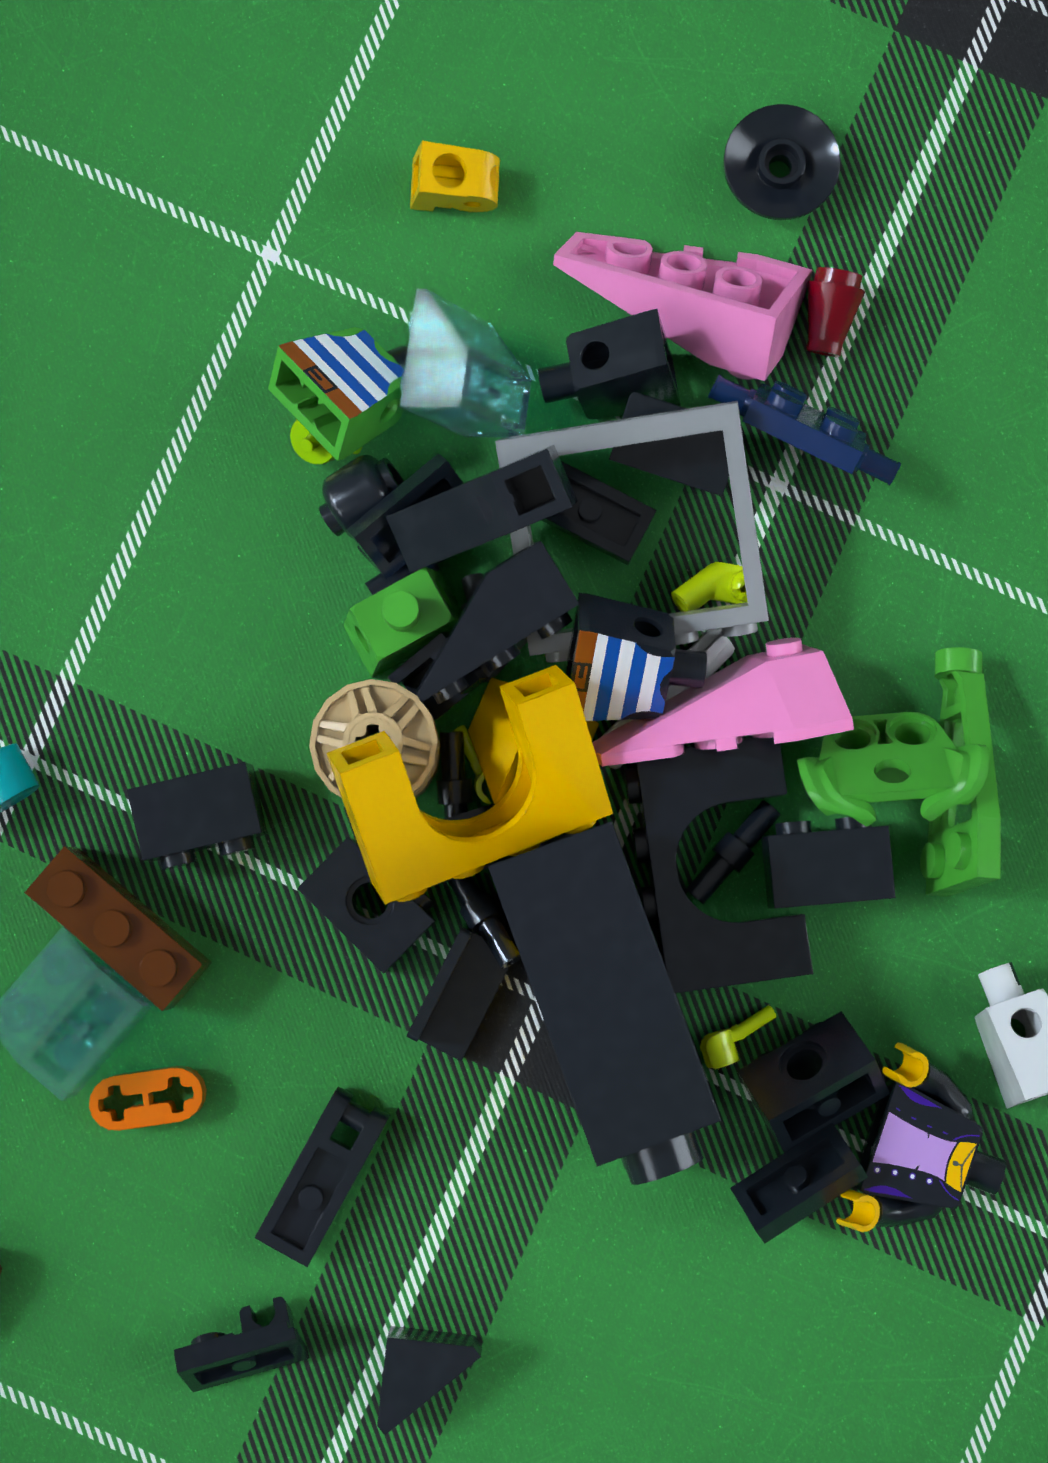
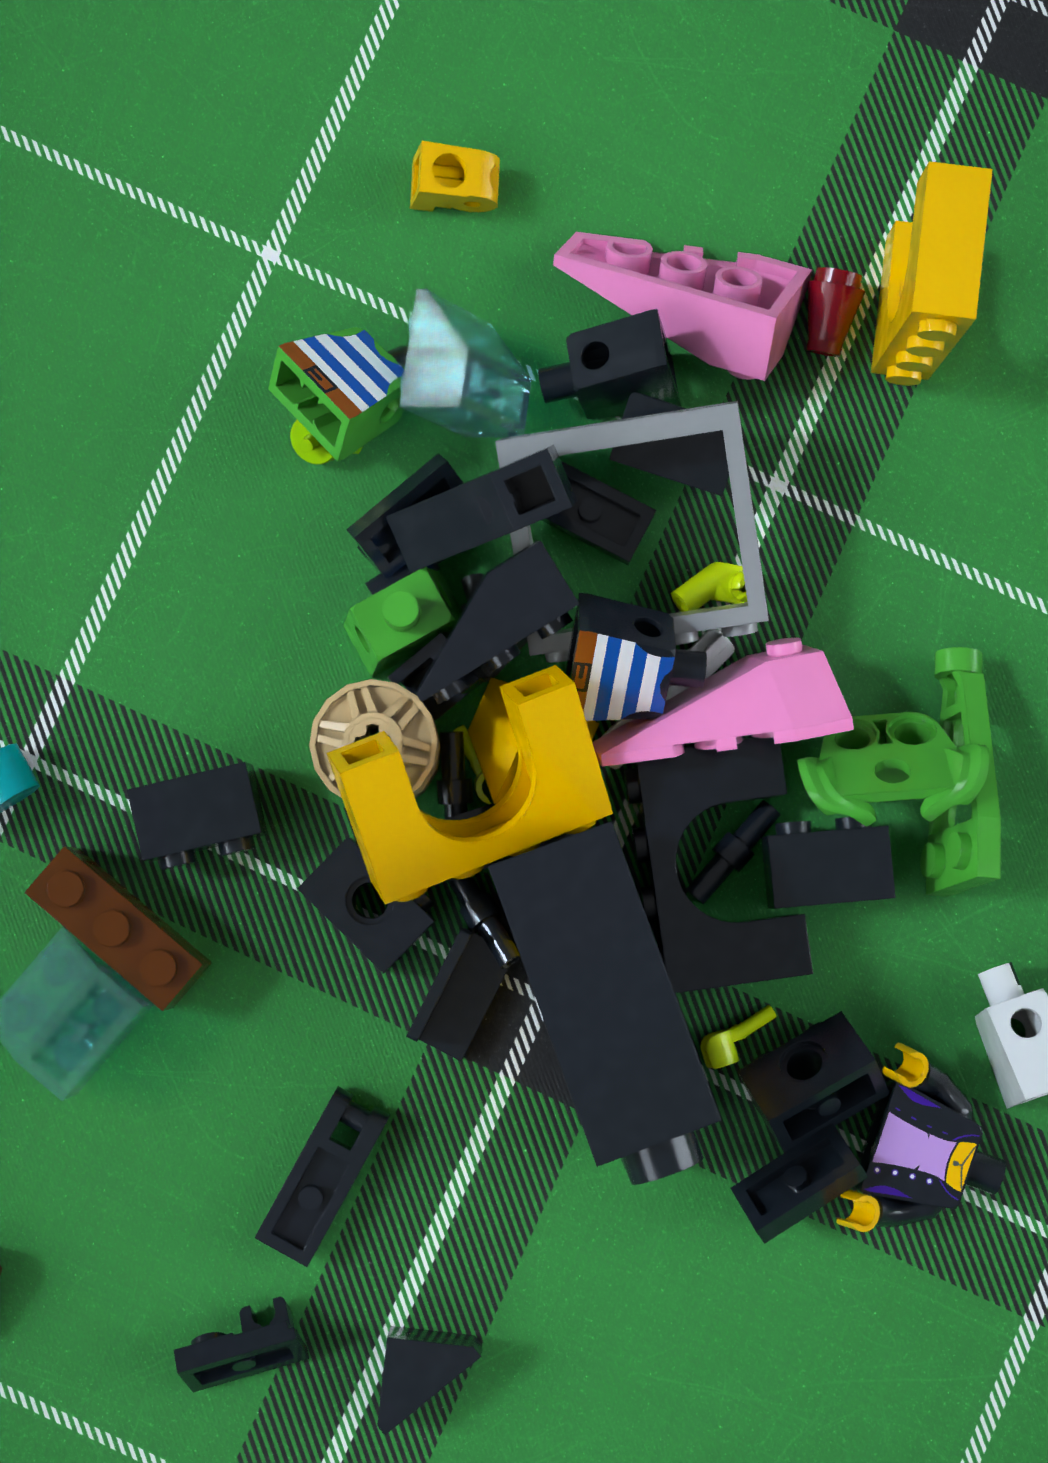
orange beam [89,1066,207,1131] -> none
black head [319,455,404,539] -> none
dark blue plate [708,375,901,486] -> none
black dish [723,104,840,220] -> none
none -> yellow arch [871,161,993,386]

